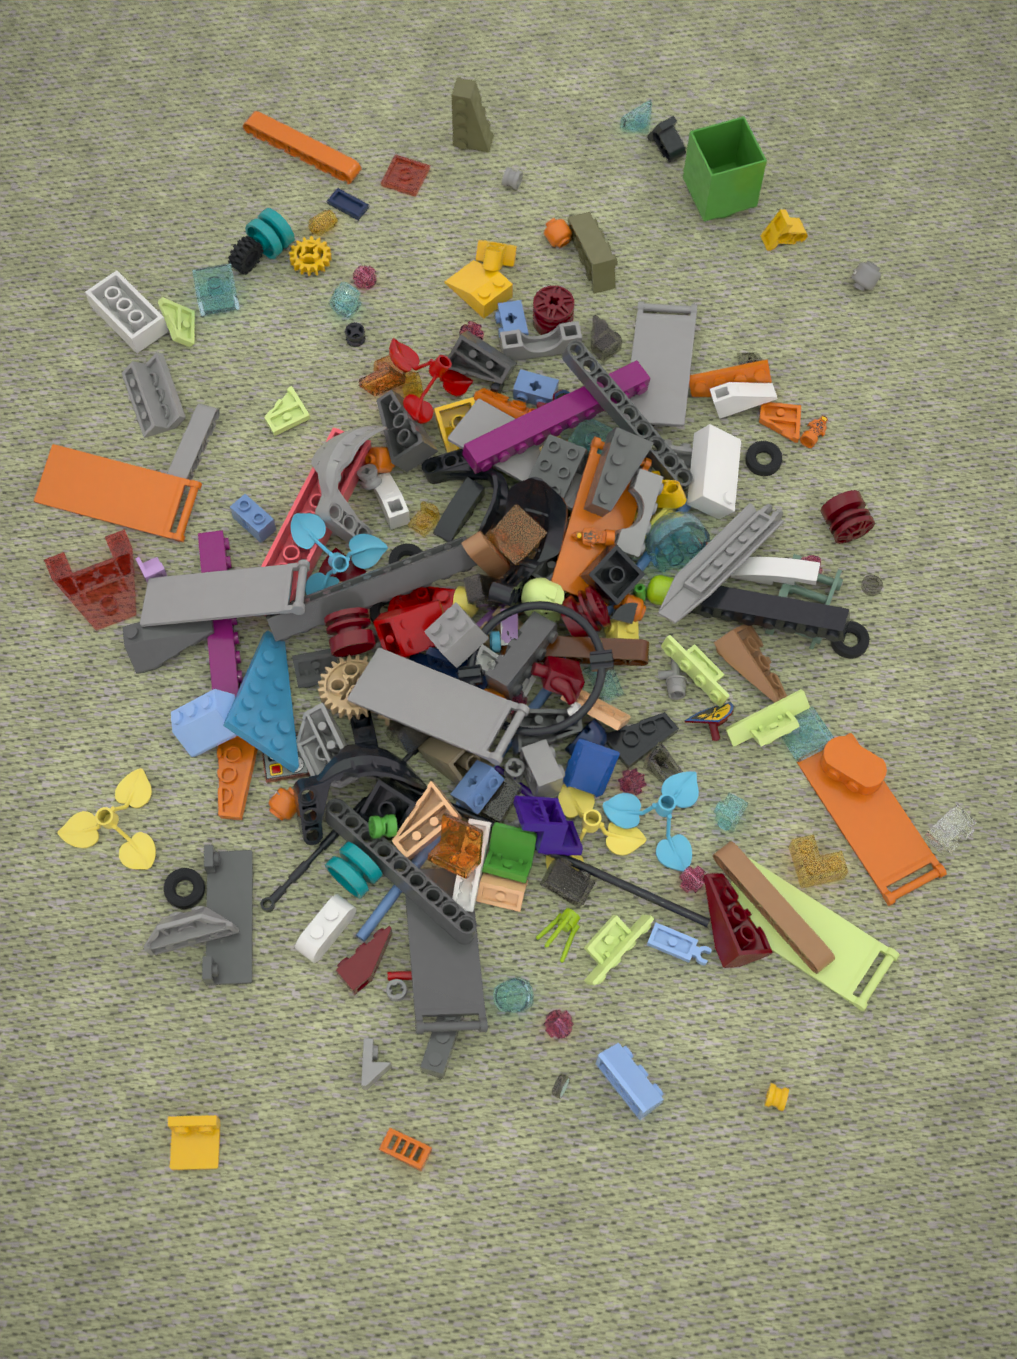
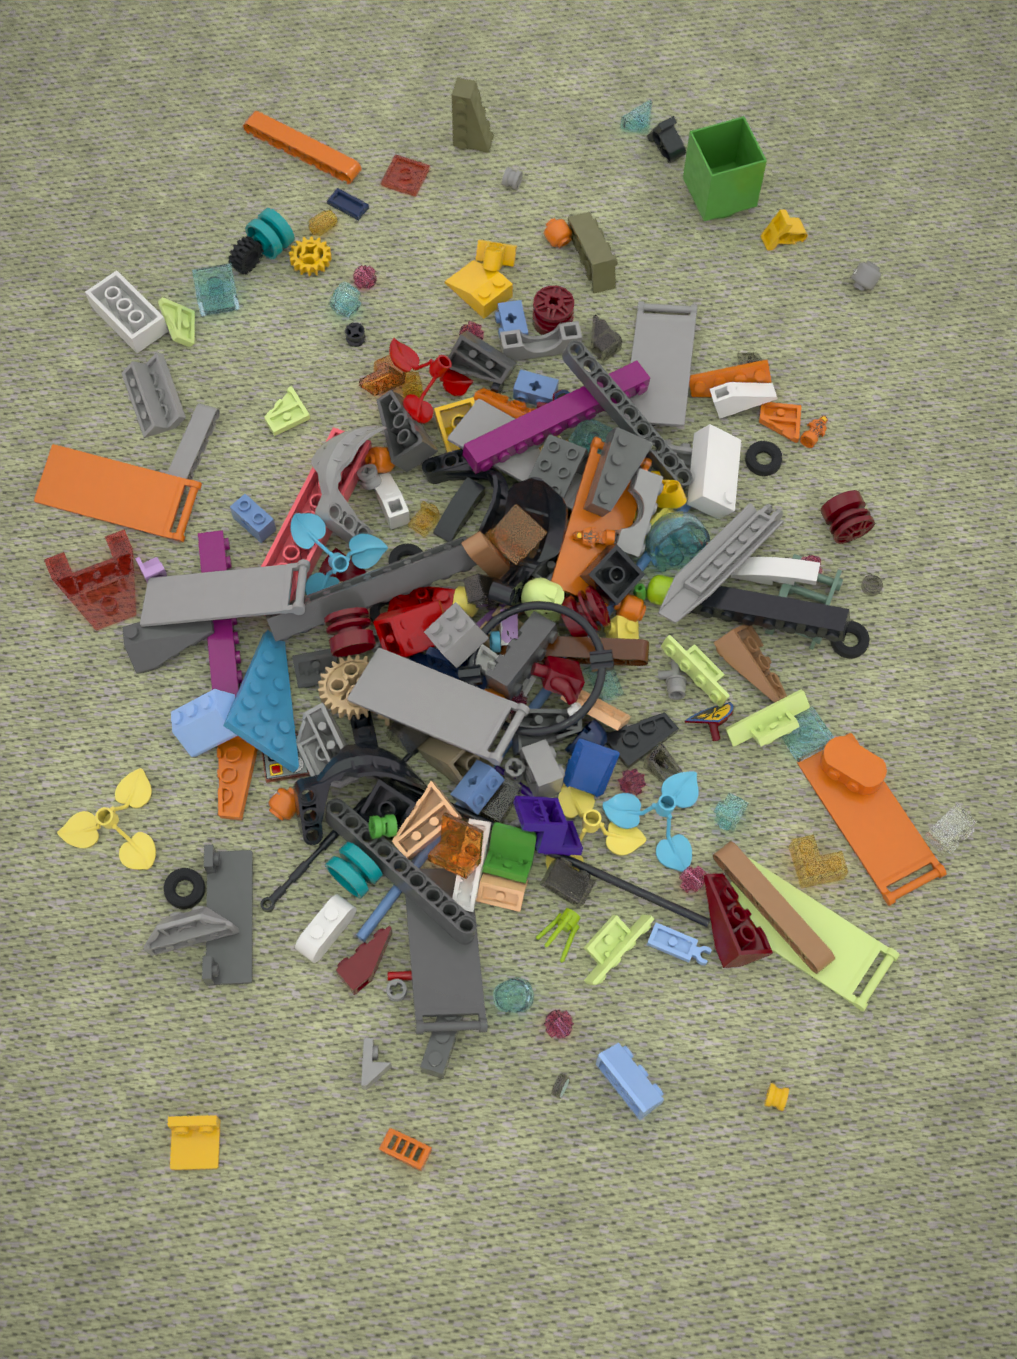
black tile [611,603,638,624] -> none

